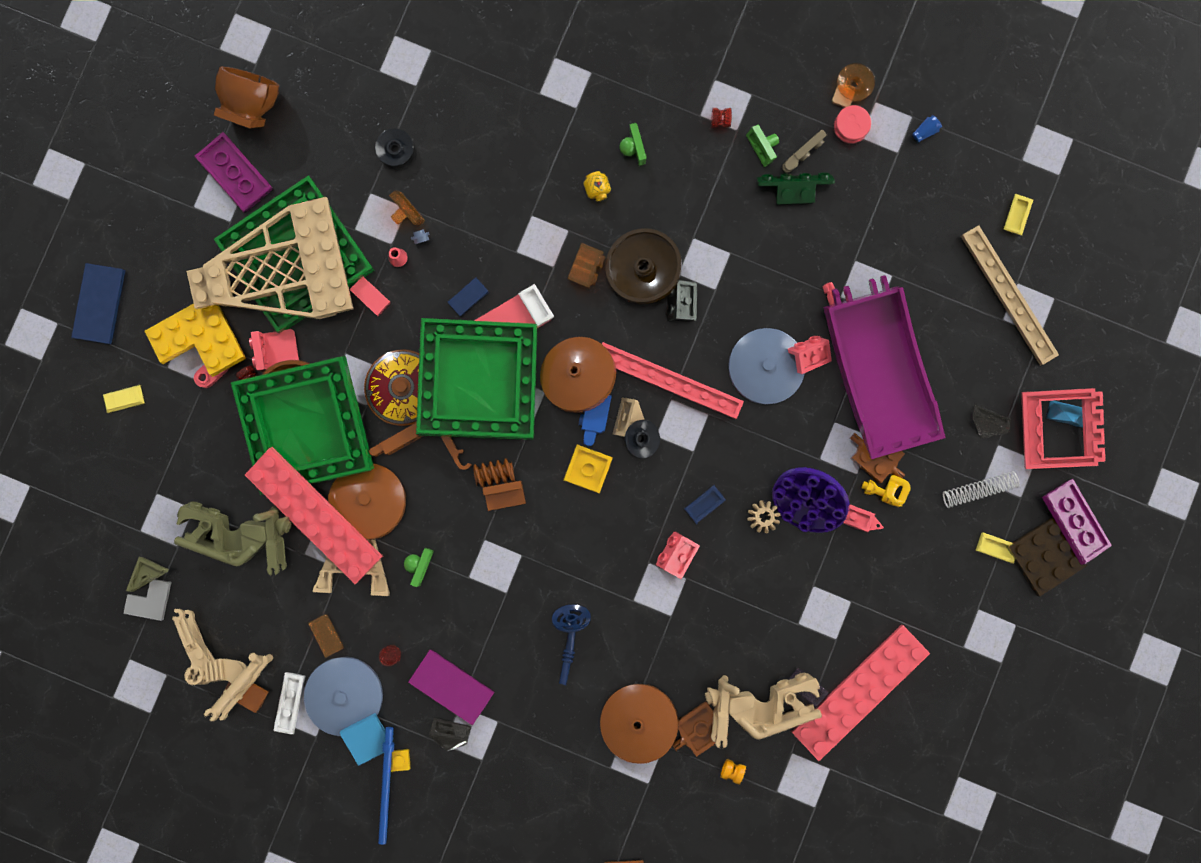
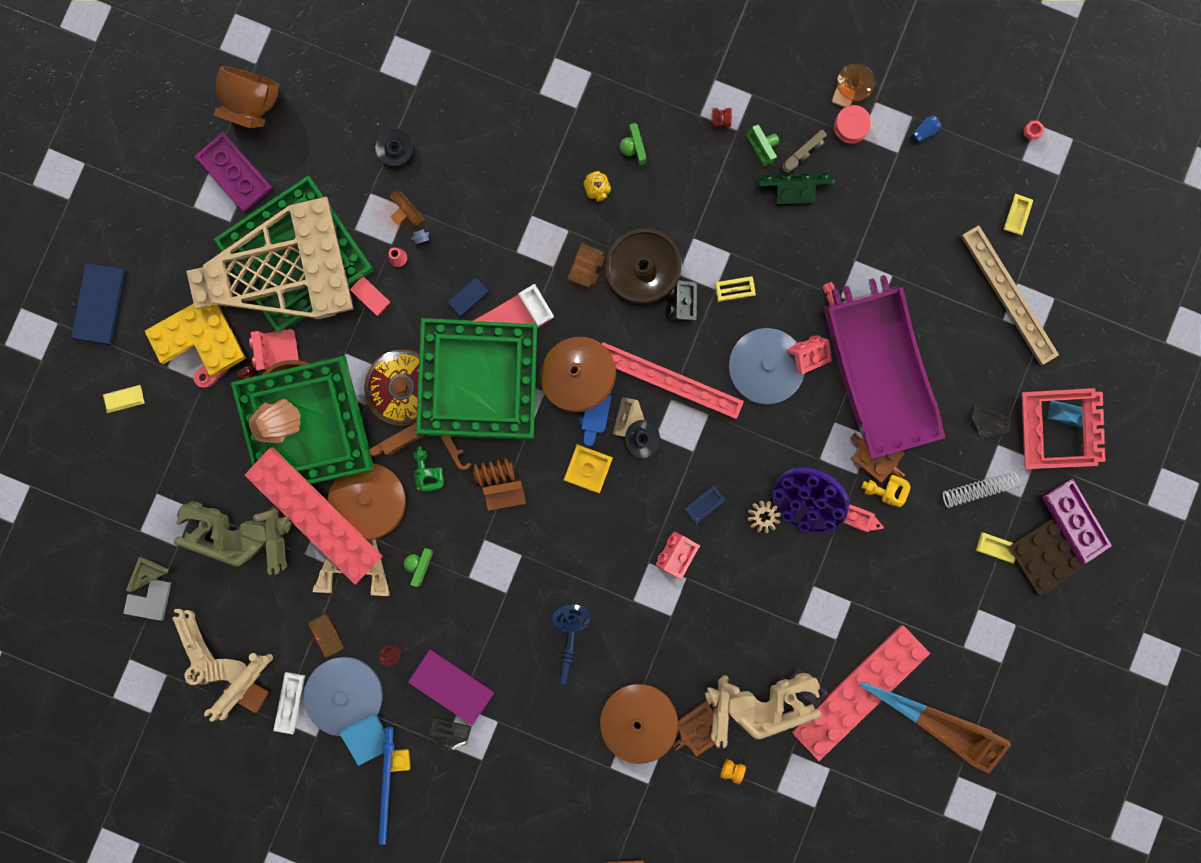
none -> nougat hair [249,399,301,443]
none -> green piece [412,447,444,492]
none -> light yellow tile [715,276,756,302]
none -> dark orange plate [861,682,1011,773]
none -> coral tile [1024,121,1044,140]

